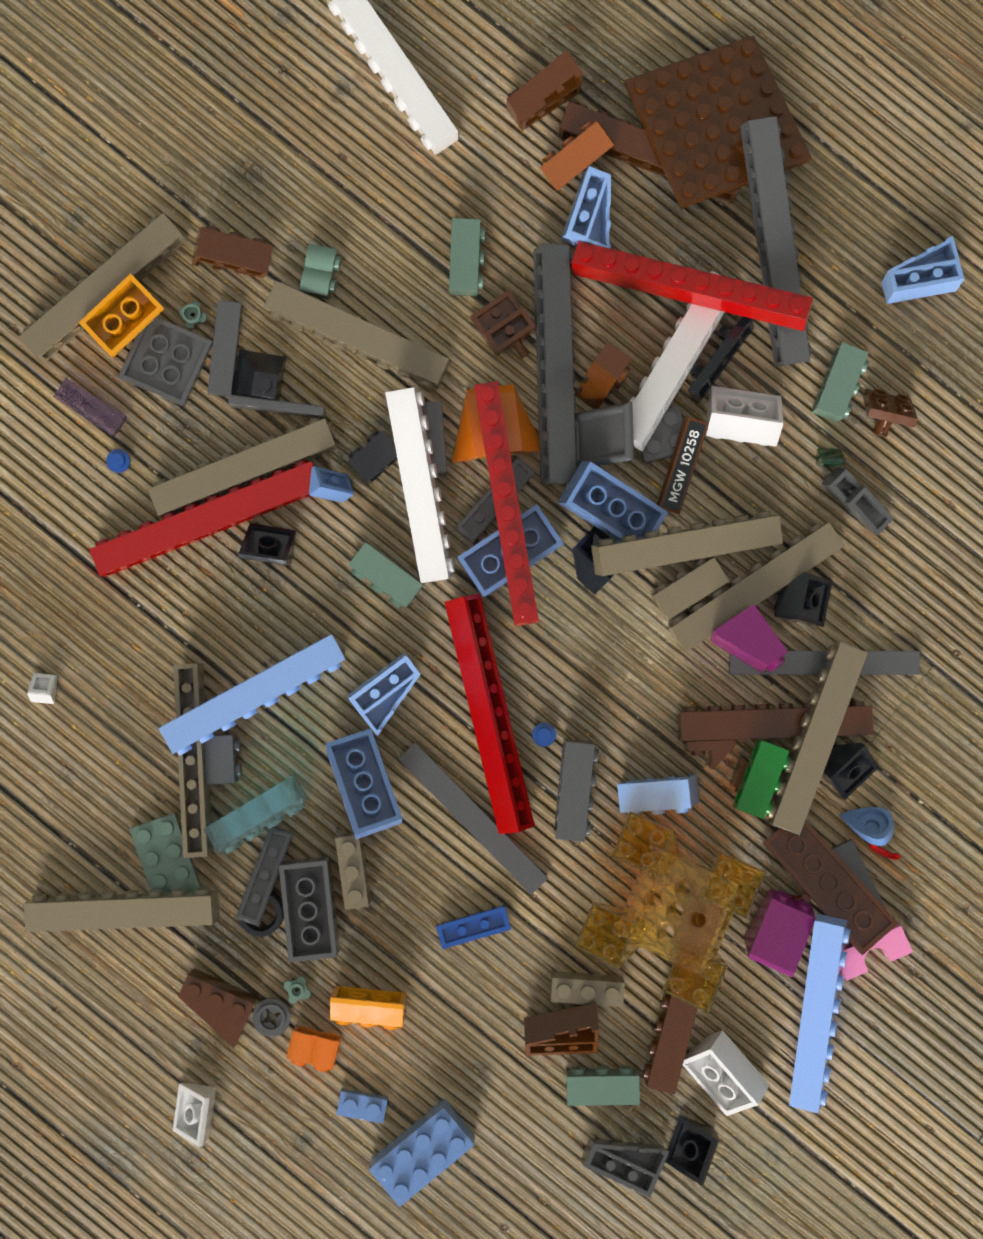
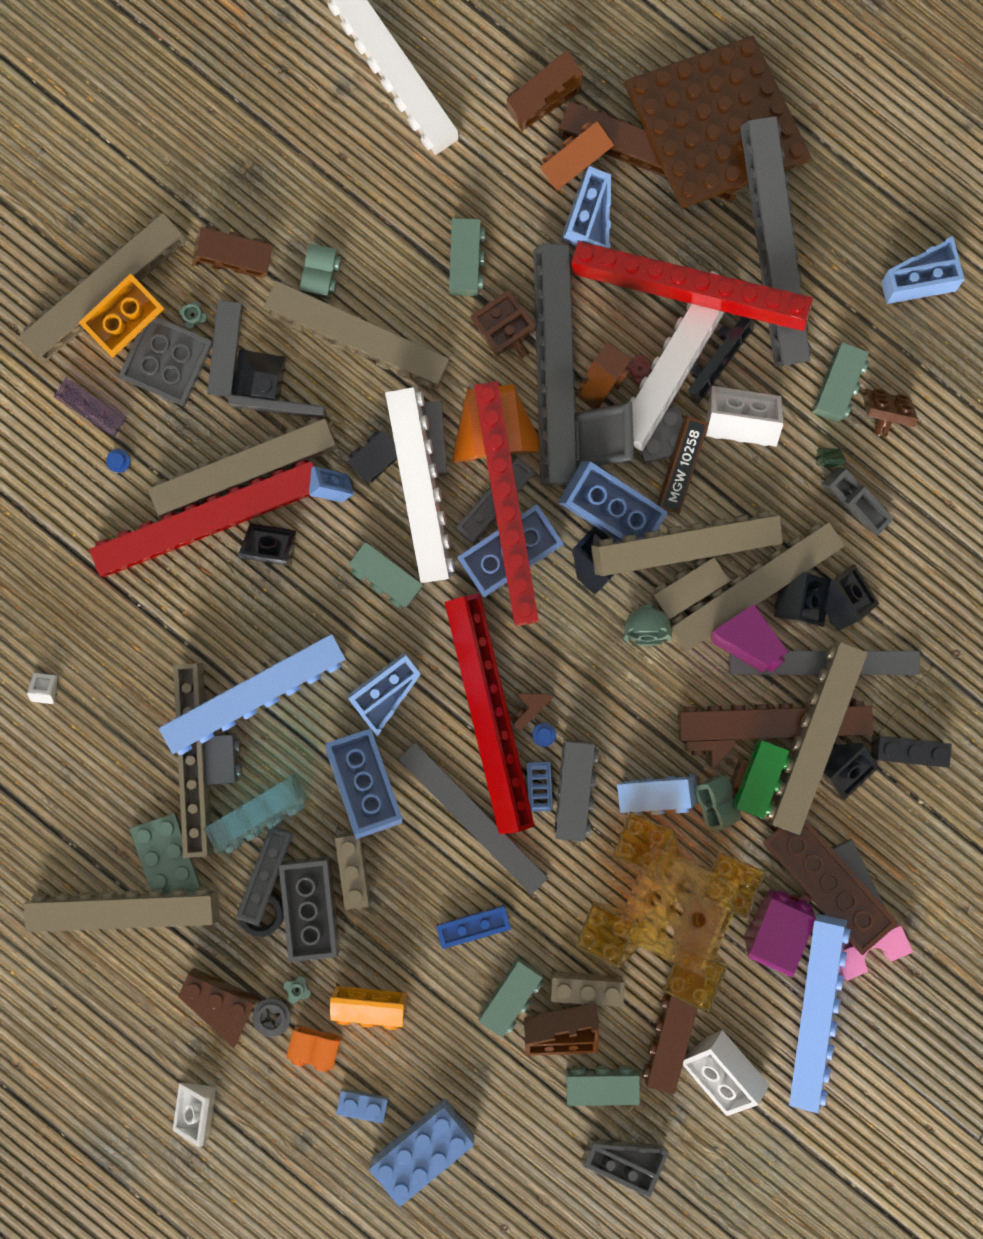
black slope [665,1116,720,1186] -> none
medium blue piece [839,807,901,860] -> none
none -> sand green brick [478,956,543,1038]
none -> reddish brown slope [513,693,553,731]
none -> medium blue slope [527,761,553,812]
none -> sand green cylinder [624,605,672,646]
none -> clear red plate [628,355,652,383]
none -> sand green brick [695,775,741,831]
none -> black slope [825,564,879,631]
none -> black brick [870,735,952,768]

